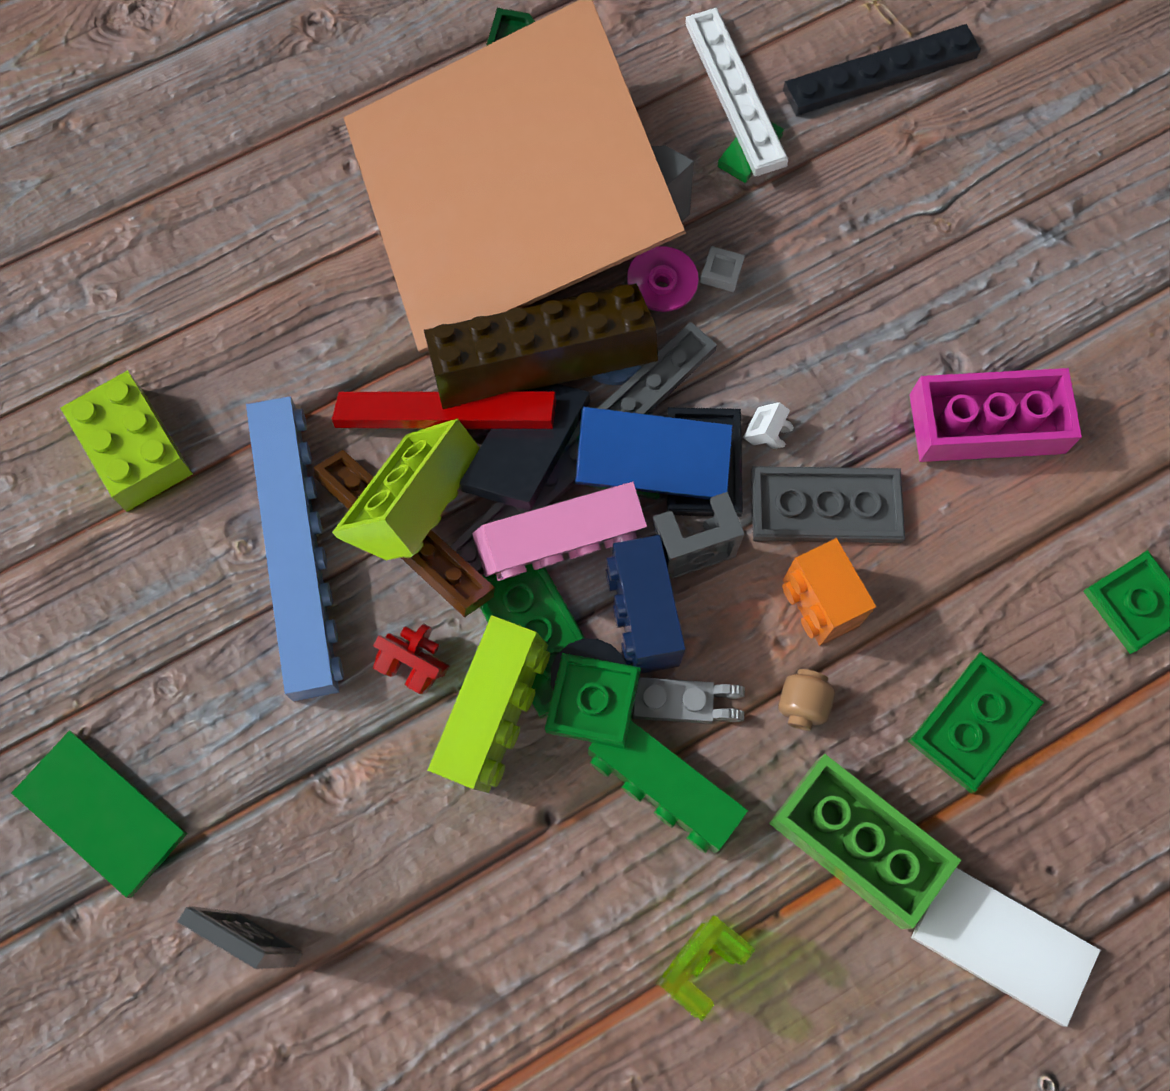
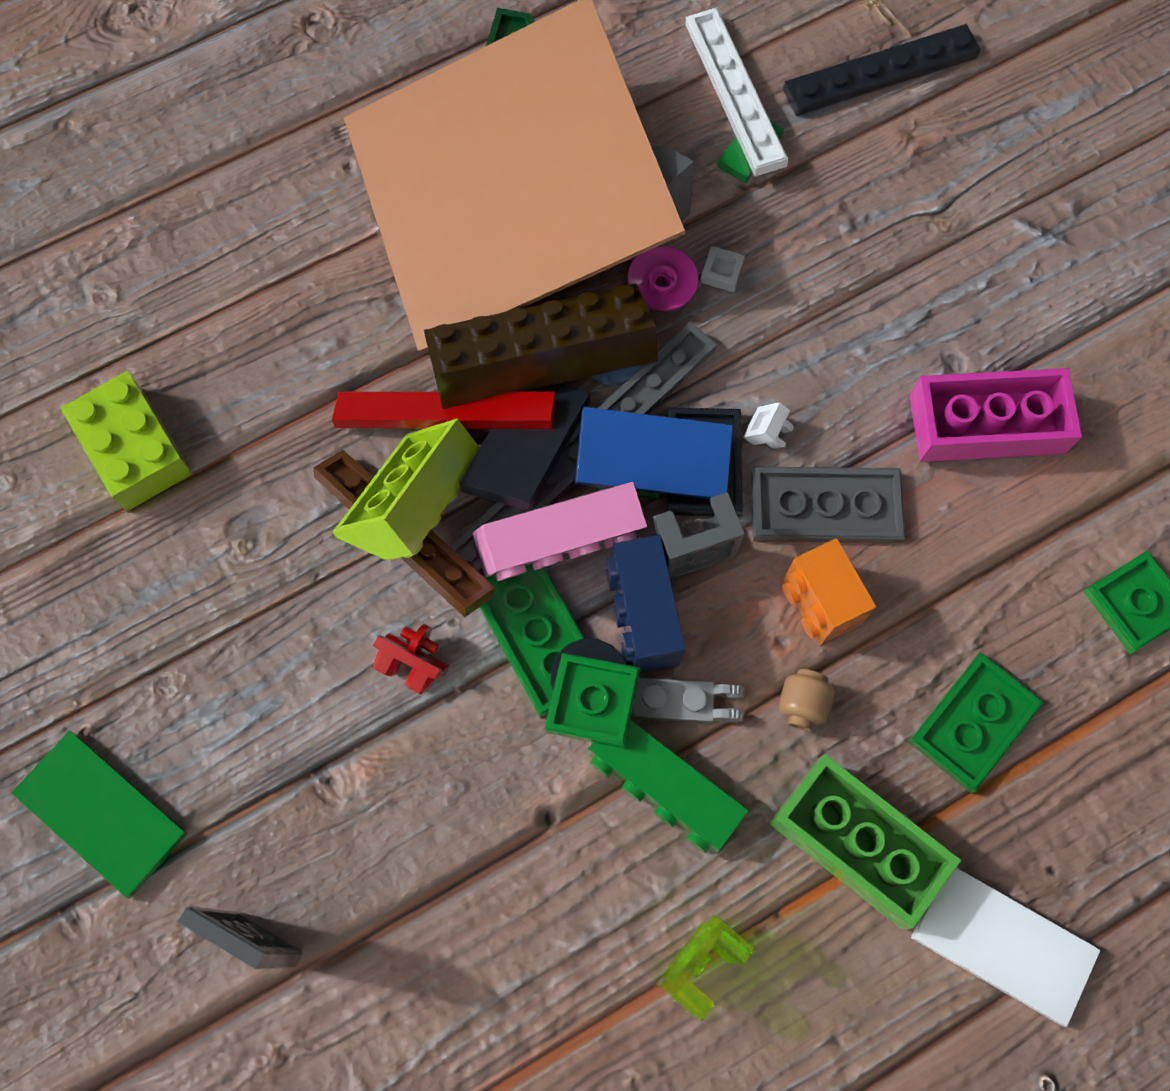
medium blue brick [246,396,344,701] -> none
lime brick [427,615,550,793] -> none

